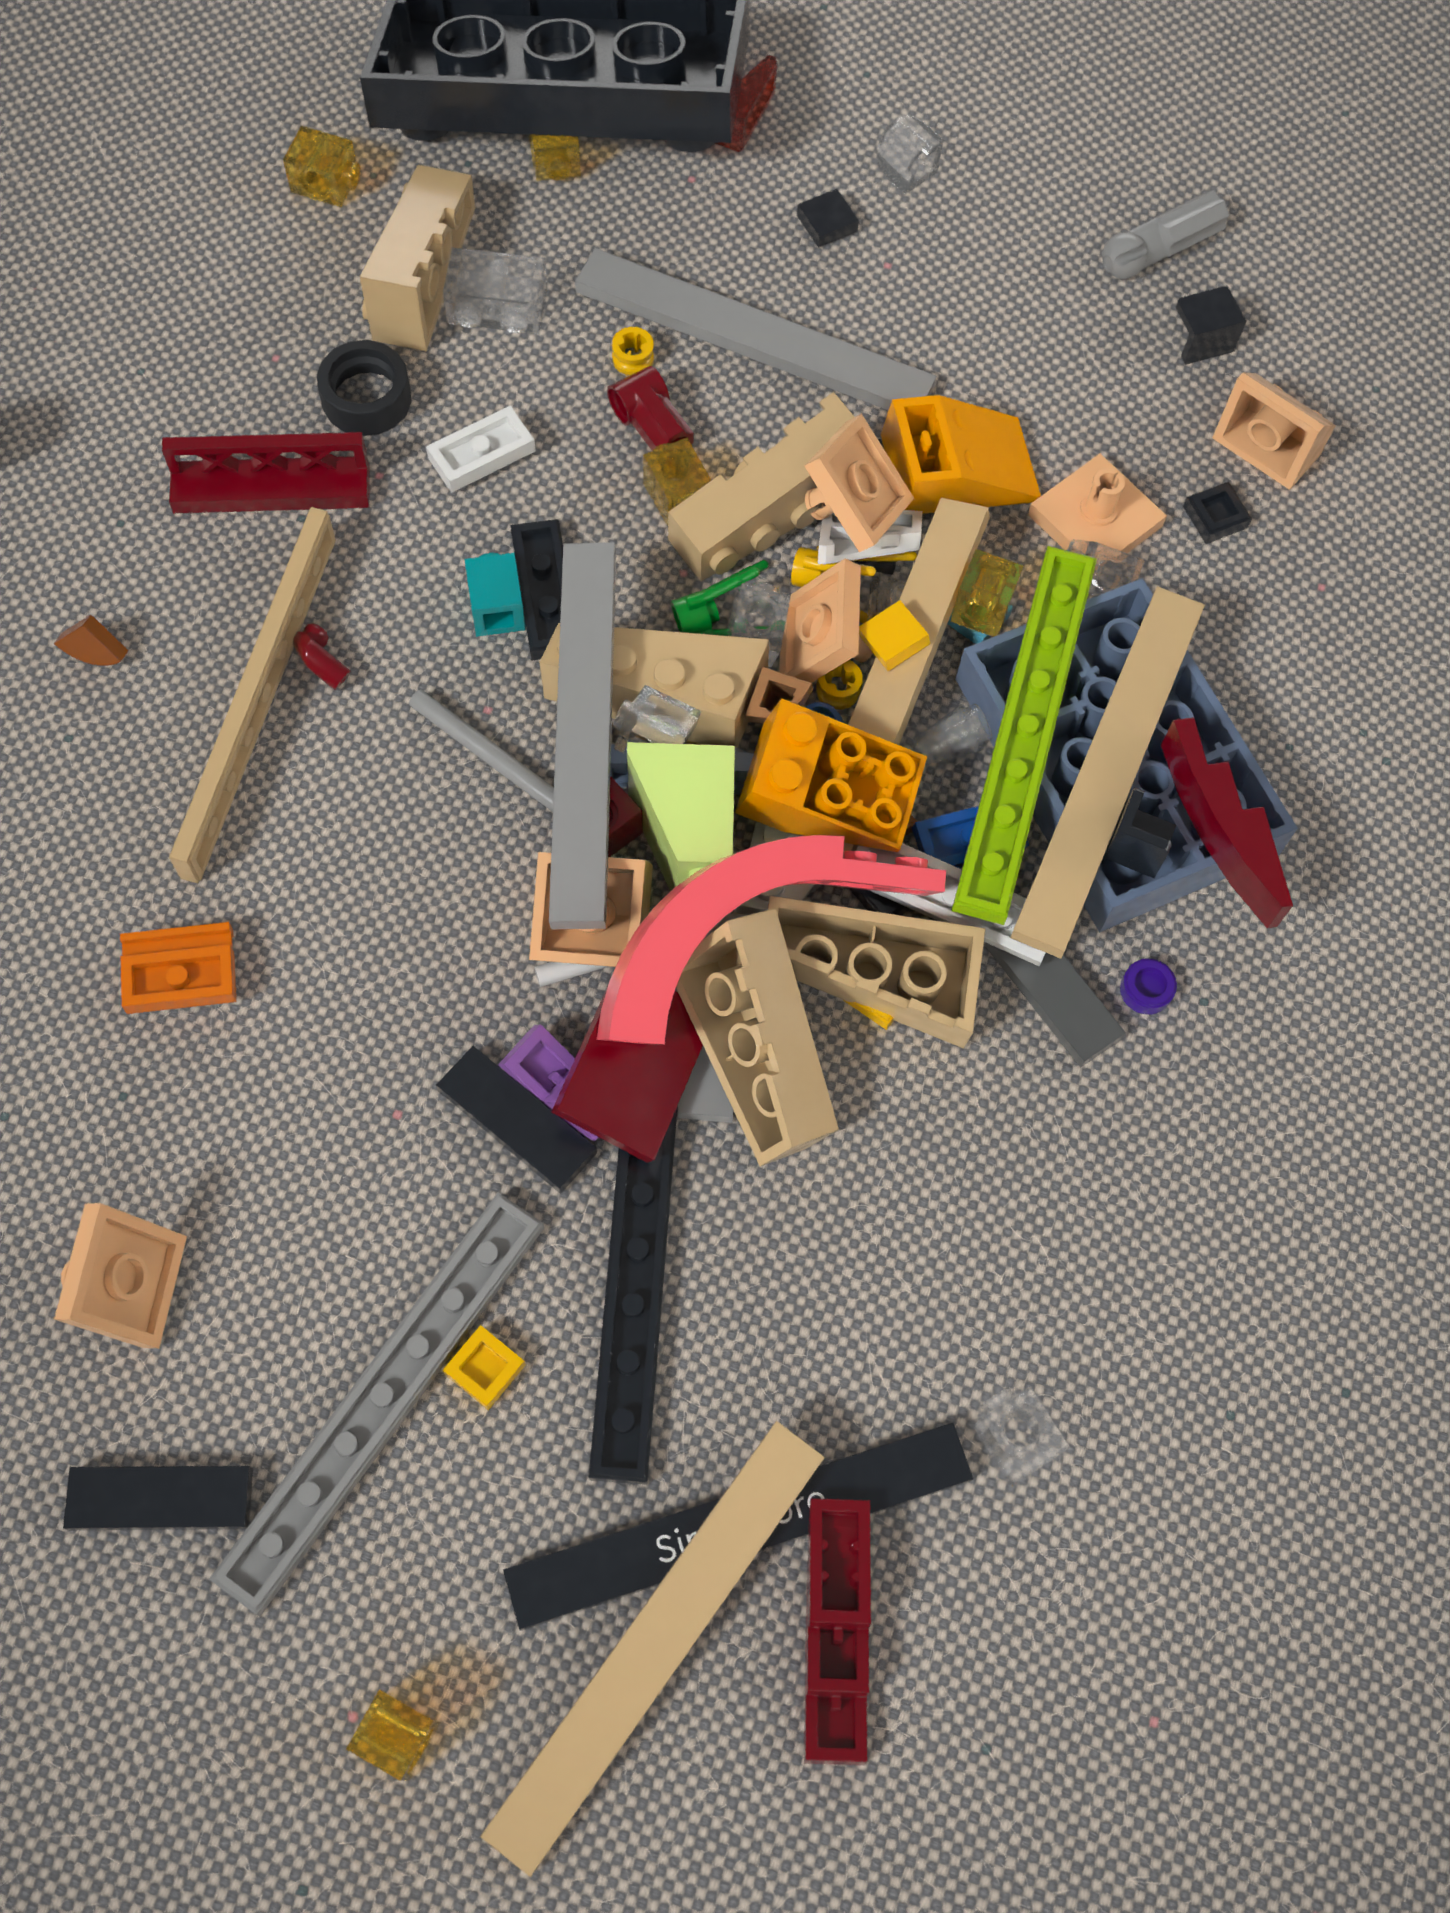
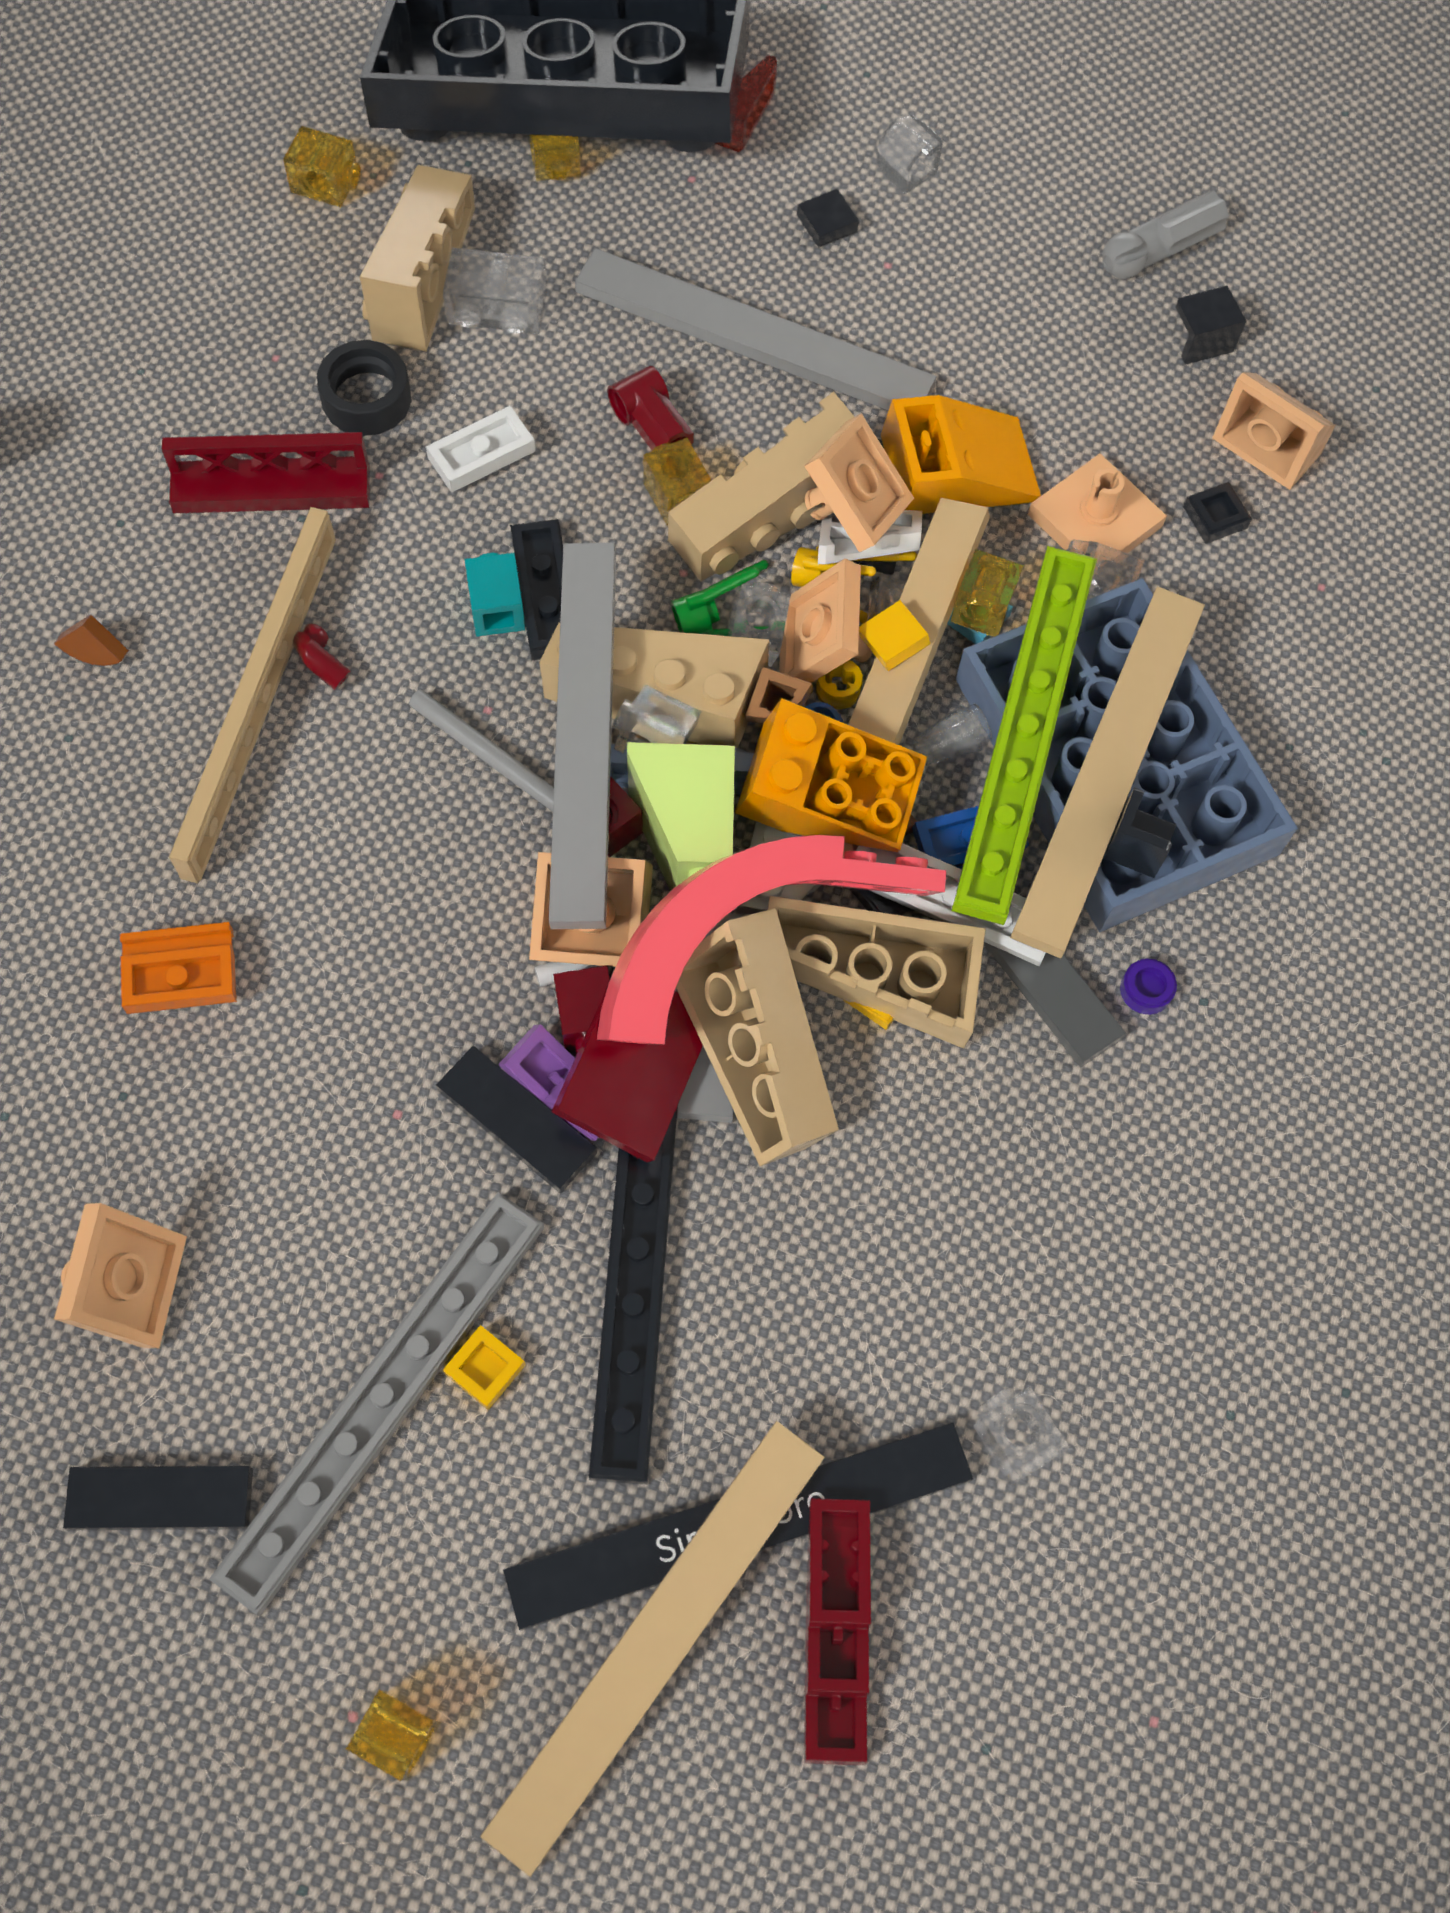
yellow bush [612,327,654,376] -> none
dark red slope [1161,717,1293,928] -> none
none -> dark red brick [553,966,610,1053]

